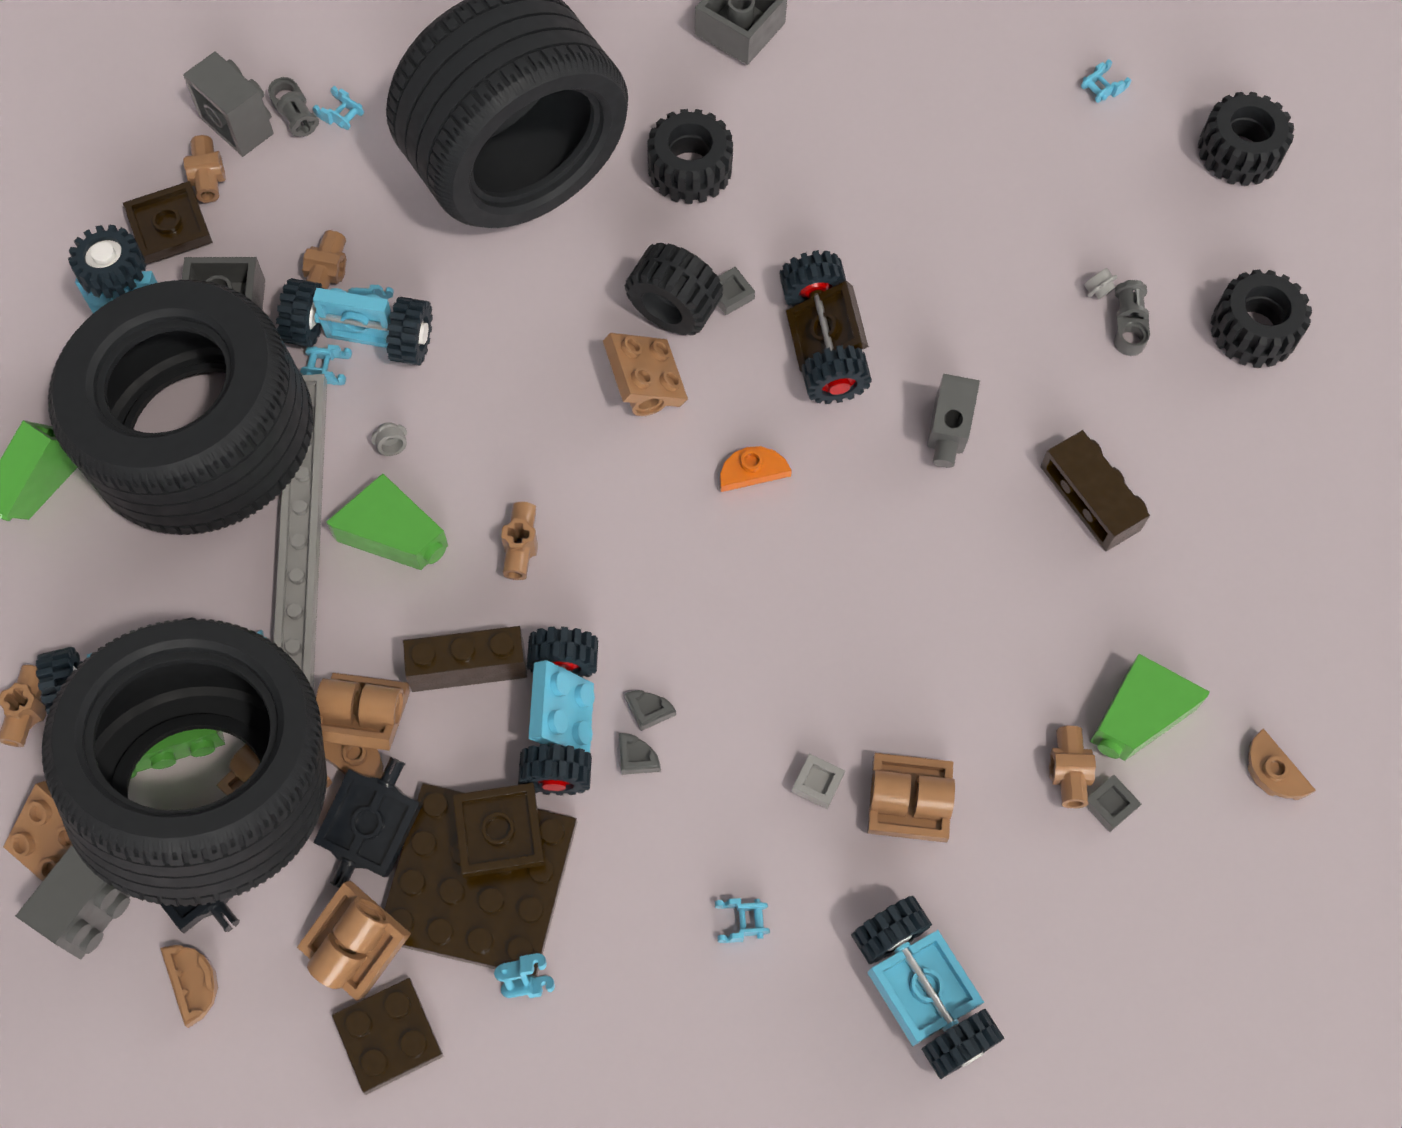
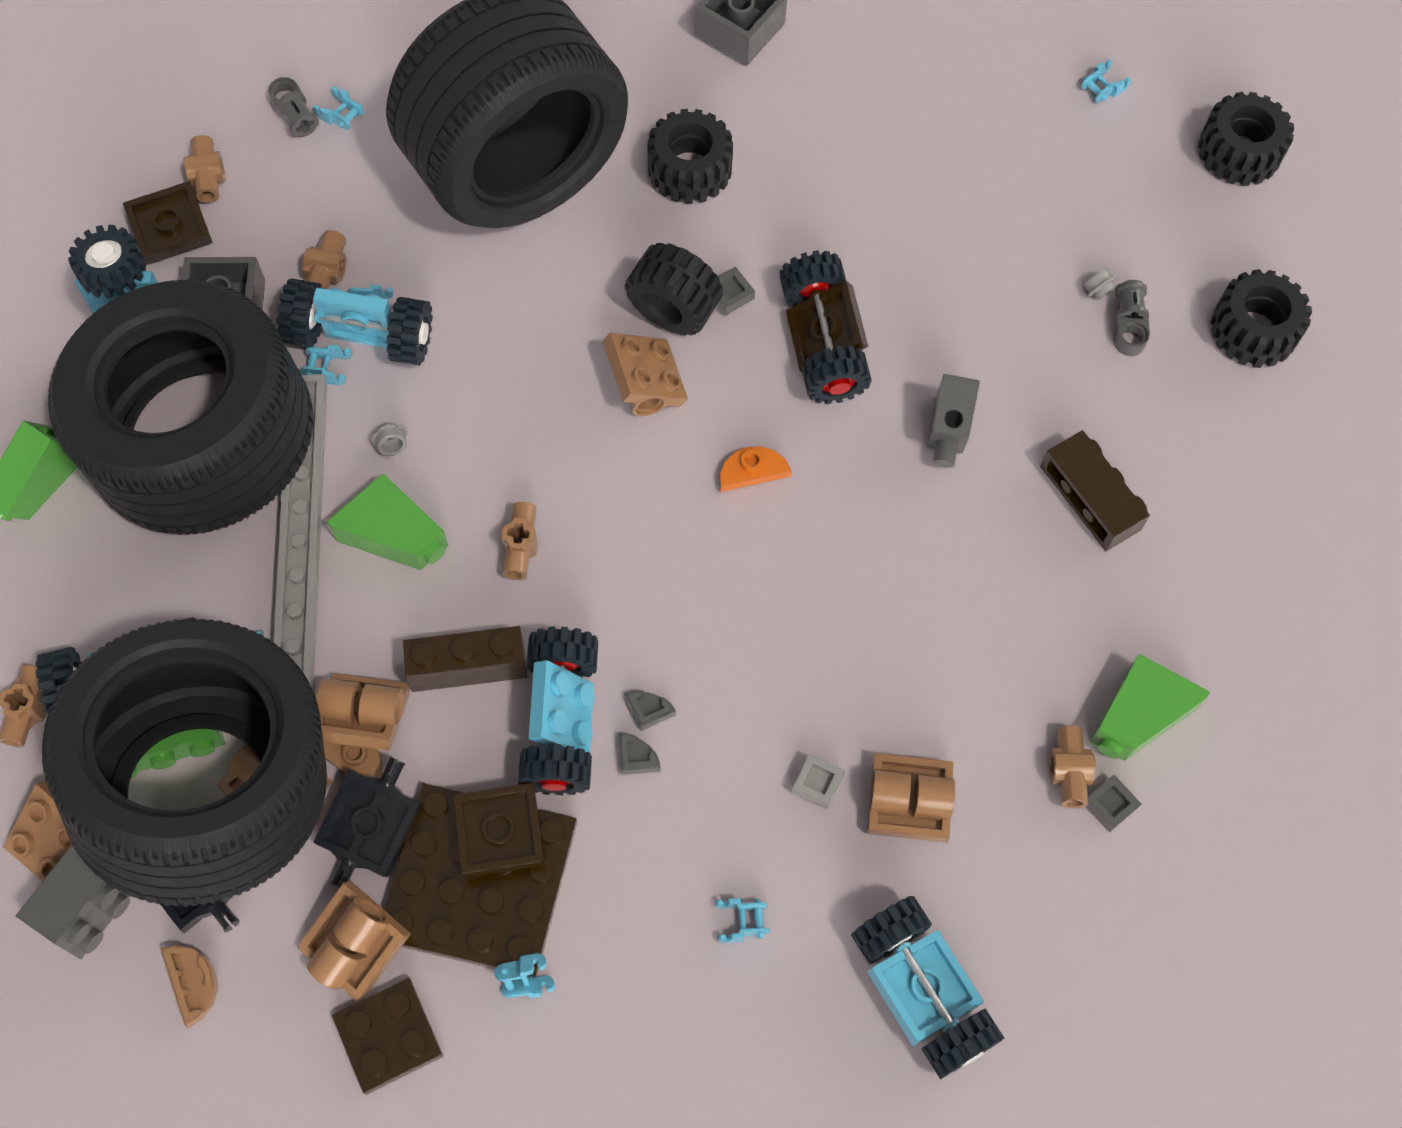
dark grey brick [183,51,274,157] -> none
medium nougat plate [1248,728,1316,800] -> none

